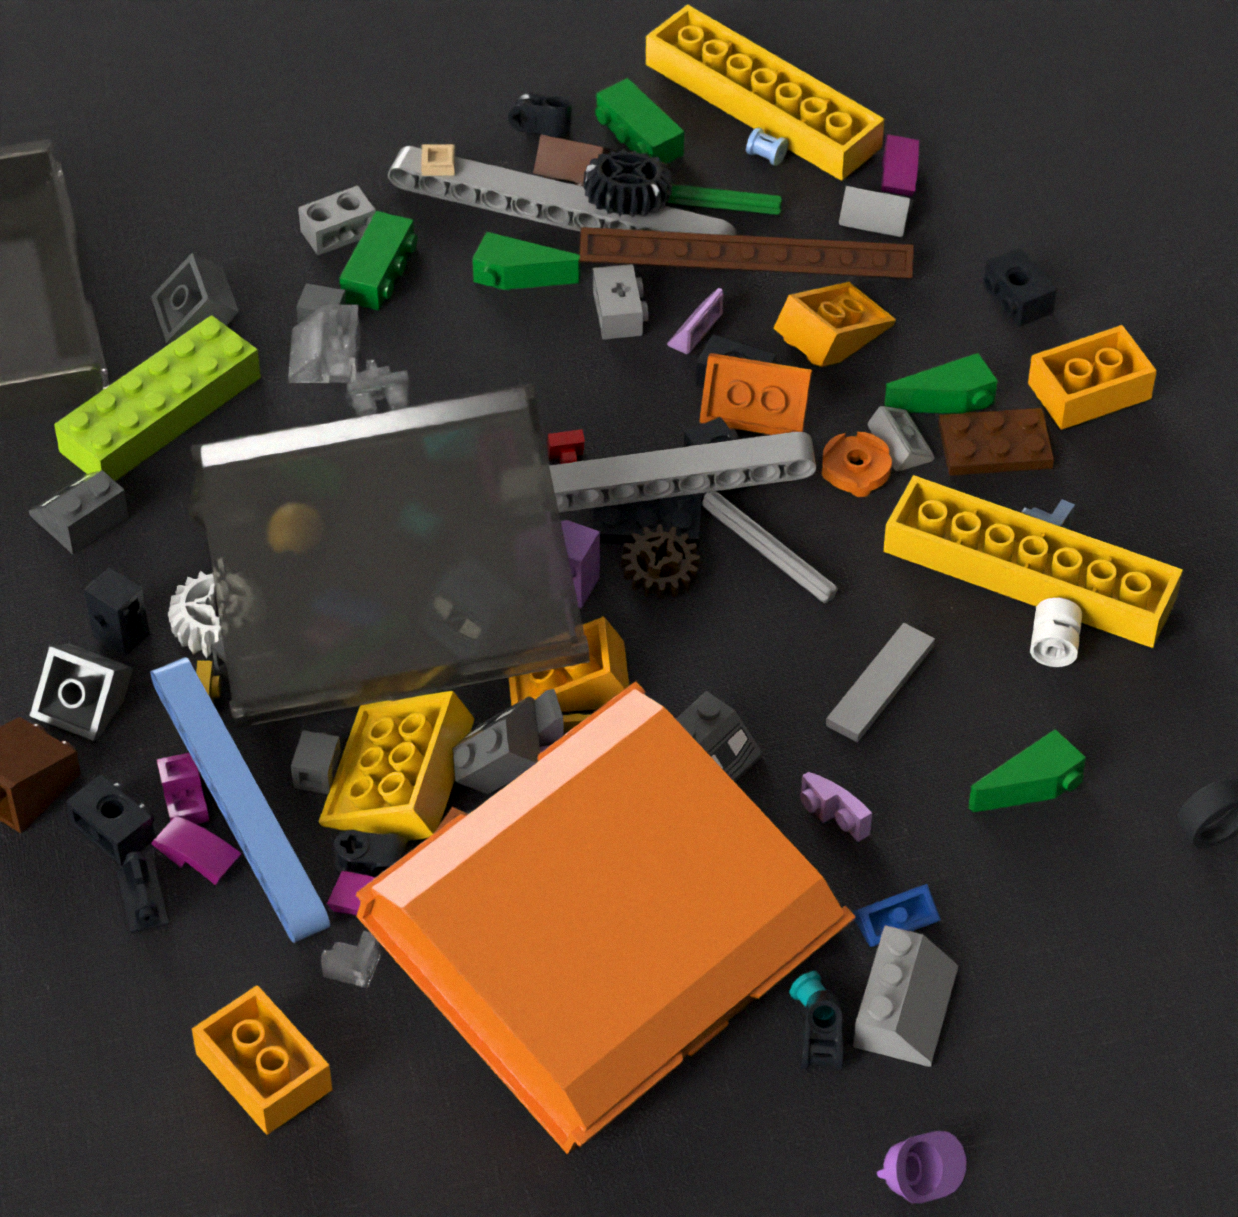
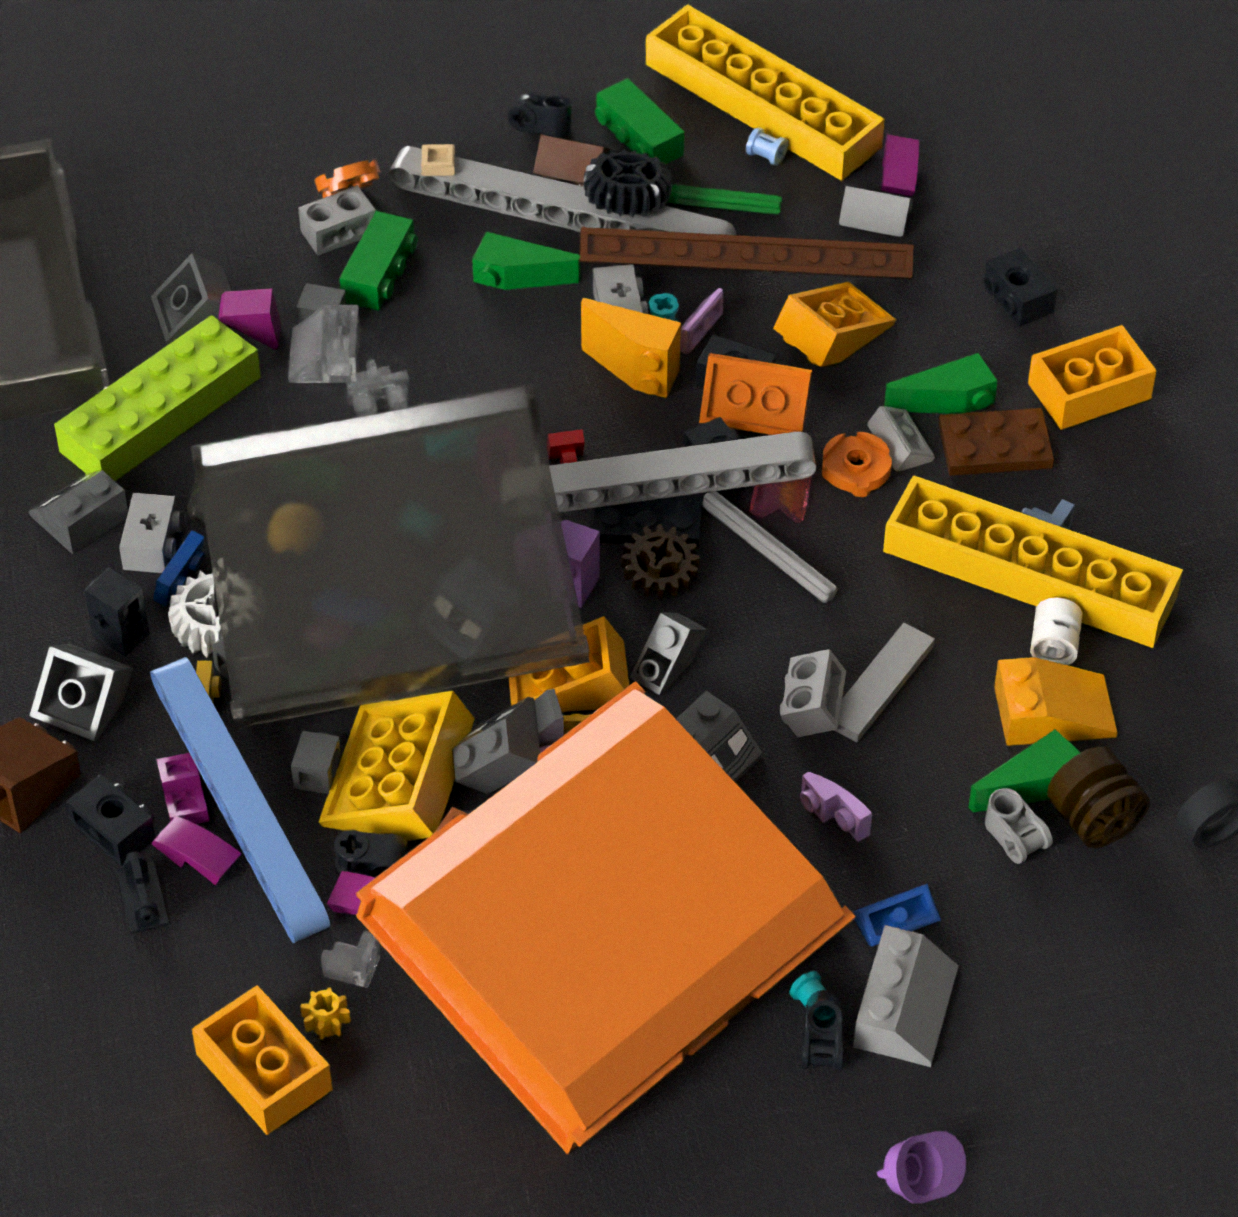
none -> light grey brick [119,493,183,573]
none -> blue plate [153,530,205,607]
none -> magenta slope [218,289,281,350]
none -> yellow gear [300,988,351,1040]
none -> orange plate [314,159,381,198]
none -> light orange slope [581,298,681,398]
none -> dark grey slope [630,613,708,695]
none -> teal bush [649,293,679,322]
none -> clear pink panel [749,475,812,523]
none -> light grey brick [780,649,846,738]
none -> light grey piece [985,788,1053,864]
none -> light orange slope [994,657,1117,746]
none -> dark brown wheel [1047,746,1150,849]

